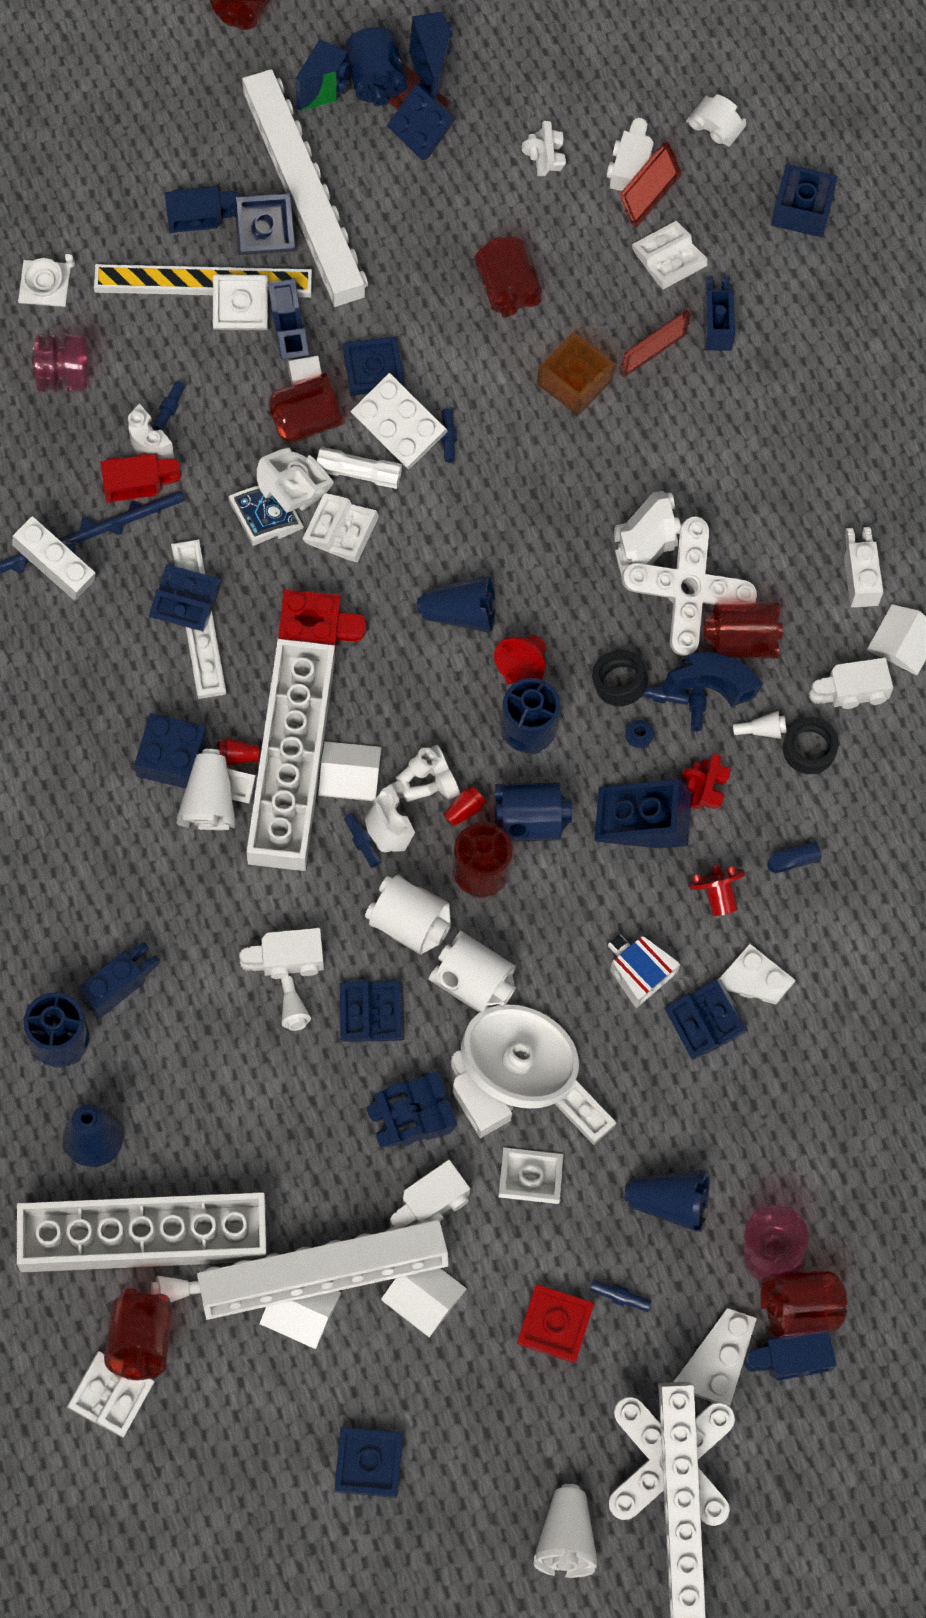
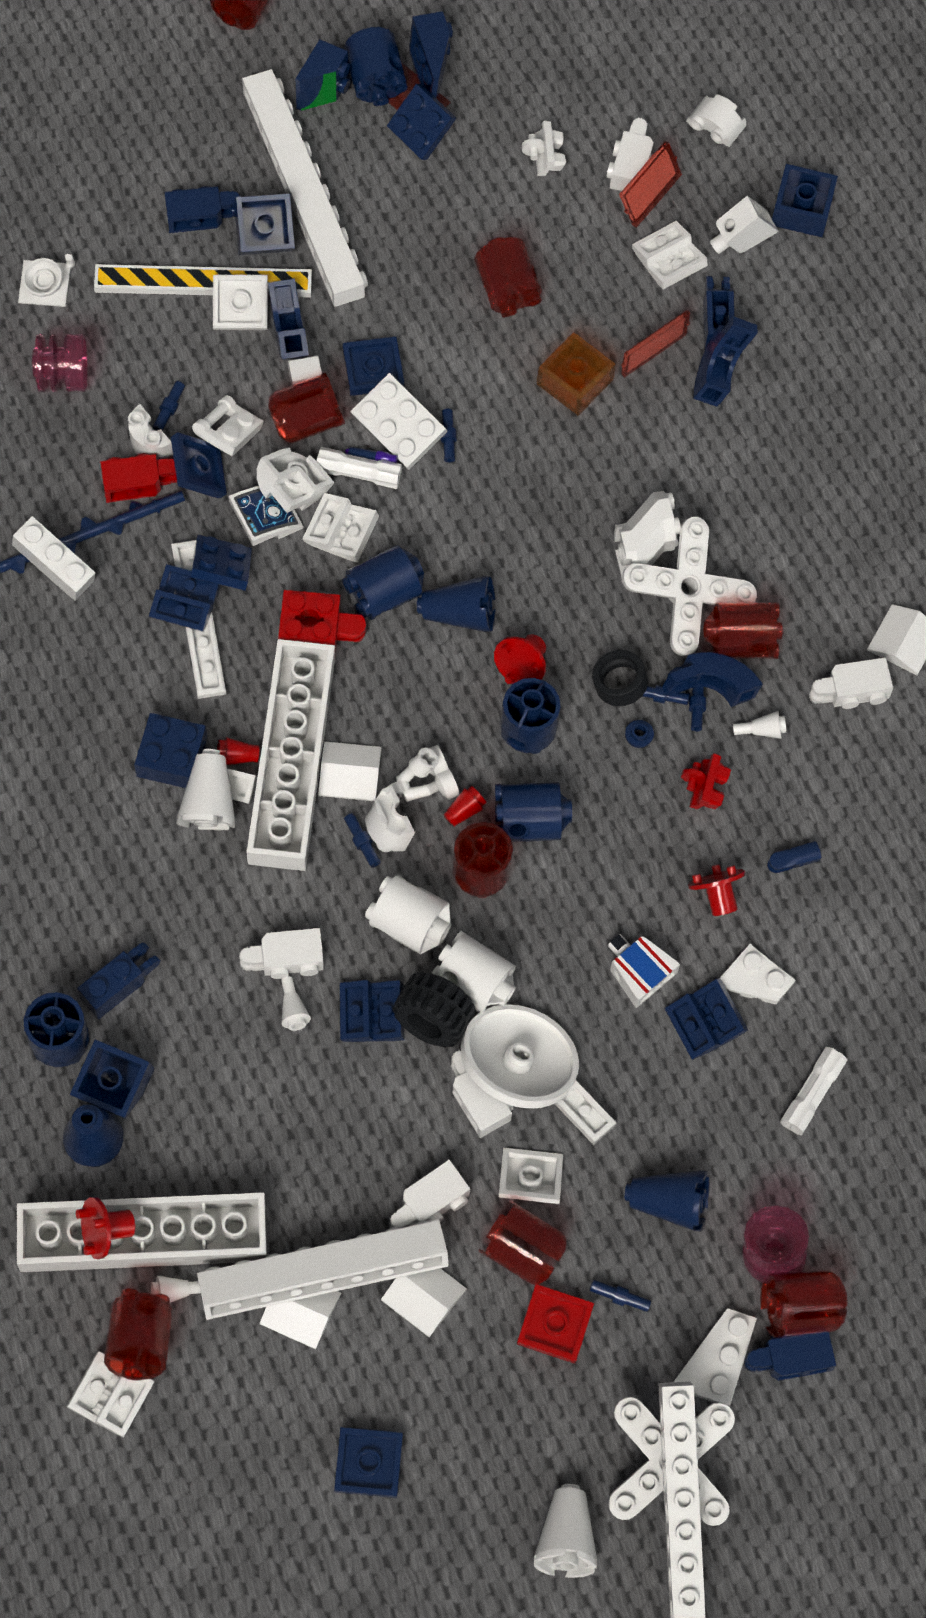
dark blue hips [366,1071,458,1147] -> none
dark blue slope [594,779,692,849] -> none
black tyre [782,717,839,775] -> none
white hinge [844,527,883,607] -> none
none -> dark blue slope [70,1040,155,1119]
none -> red piece [75,1197,135,1259]
none -> dark blue plate [171,432,227,498]
none -> dark blue plate [190,534,252,590]
none -> white plate [192,395,264,456]
none -> dark blue cylinder [342,545,424,620]
none -> piece [345,447,398,463]
none -> black tyre [392,972,475,1048]
none -> clear red cylinder [478,1199,567,1285]
none -> dark blue arch [693,316,758,407]
none -> white torso [710,196,779,254]
none -> white axle [780,1047,848,1135]

